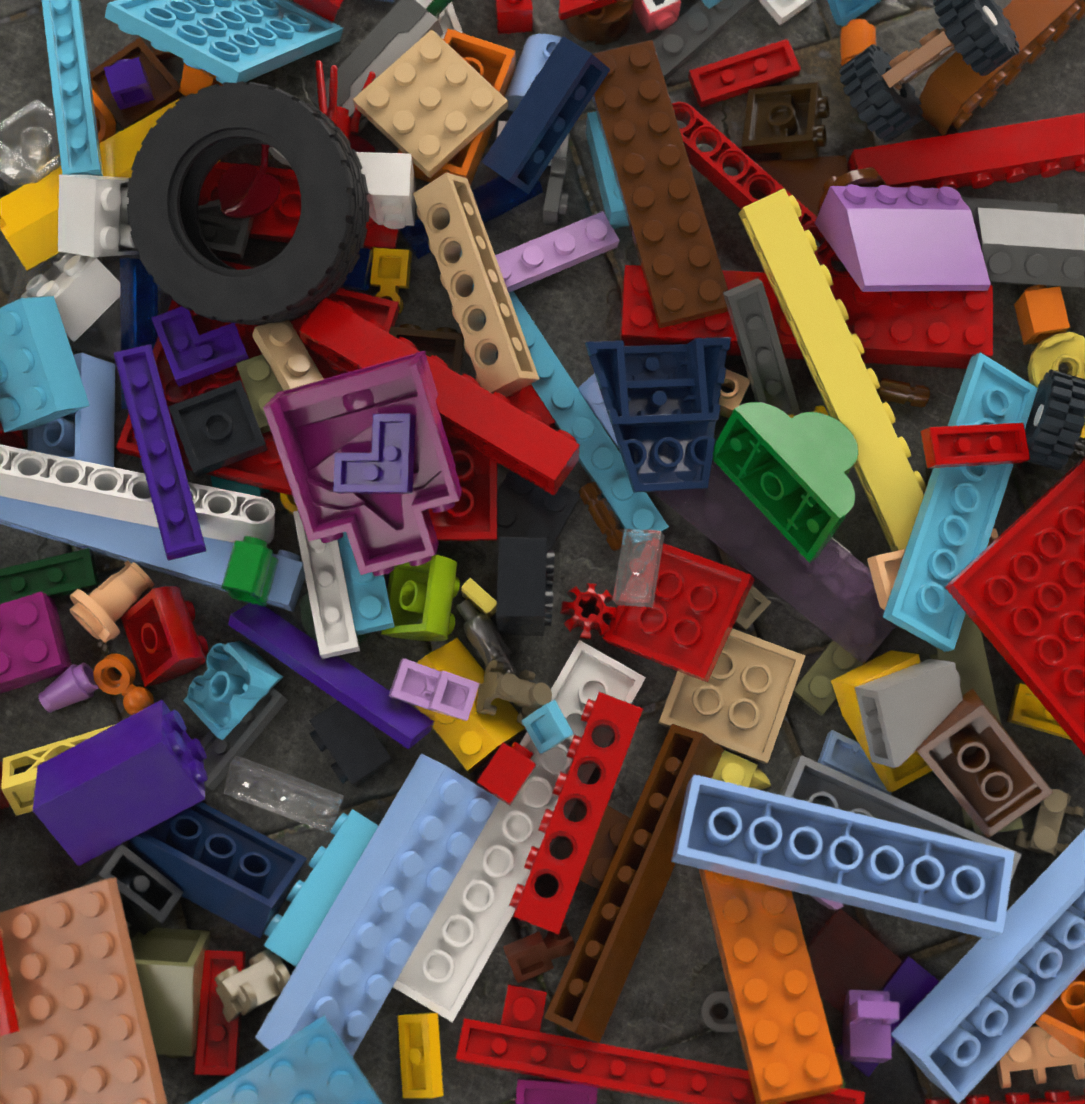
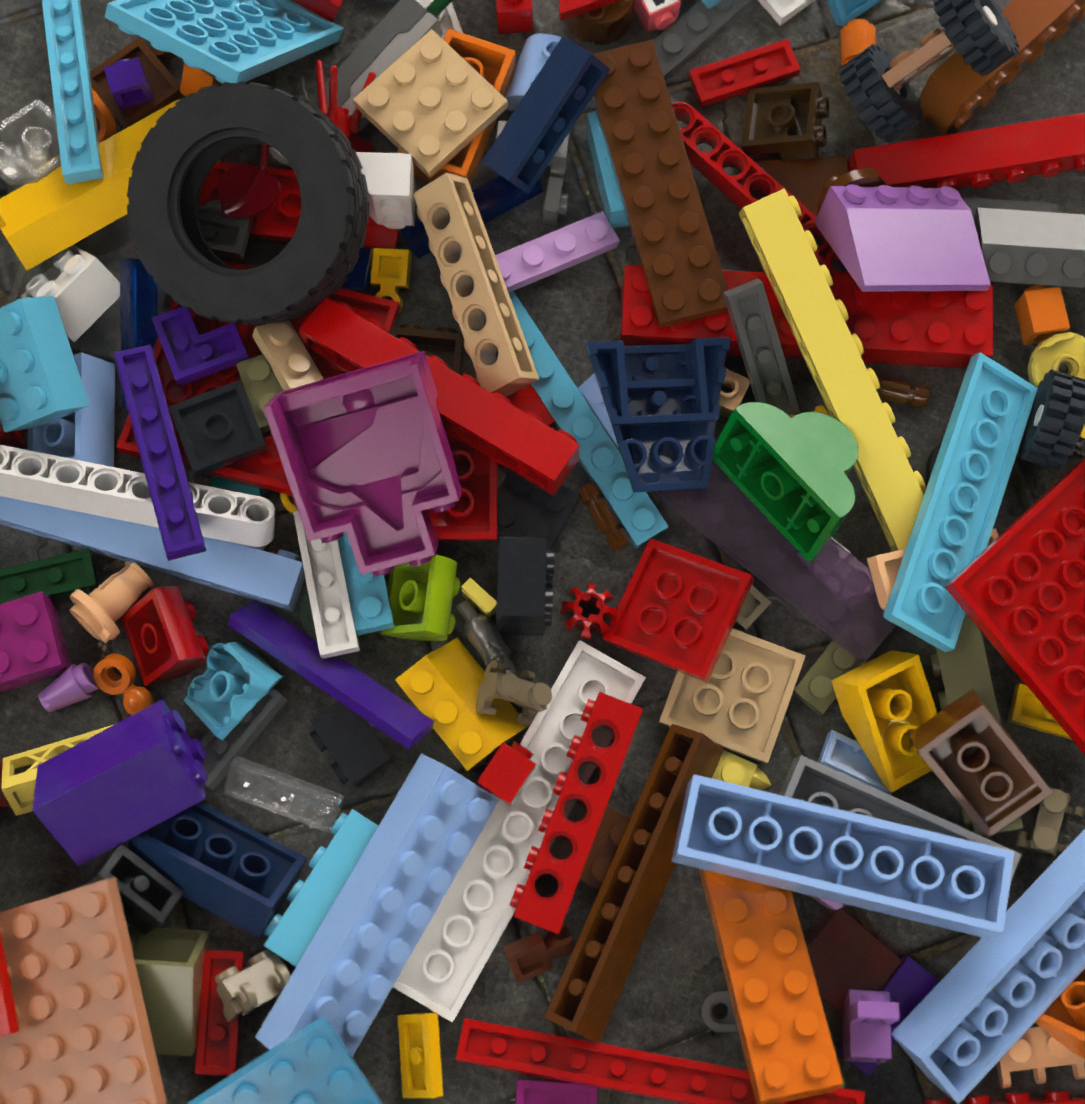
white slope [58,175,139,257] -> none
green brick [221,536,279,606] -> none
plate [333,413,415,494] -> none
lavender slope [389,658,480,721] -> none
red plate [501,984,547,1032] -> none
medium azure plate [521,700,574,754] -> none
clear plate [612,529,664,608] -> none
light grey slope [855,659,963,768] -> none
red plate [921,423,1030,469] -> none

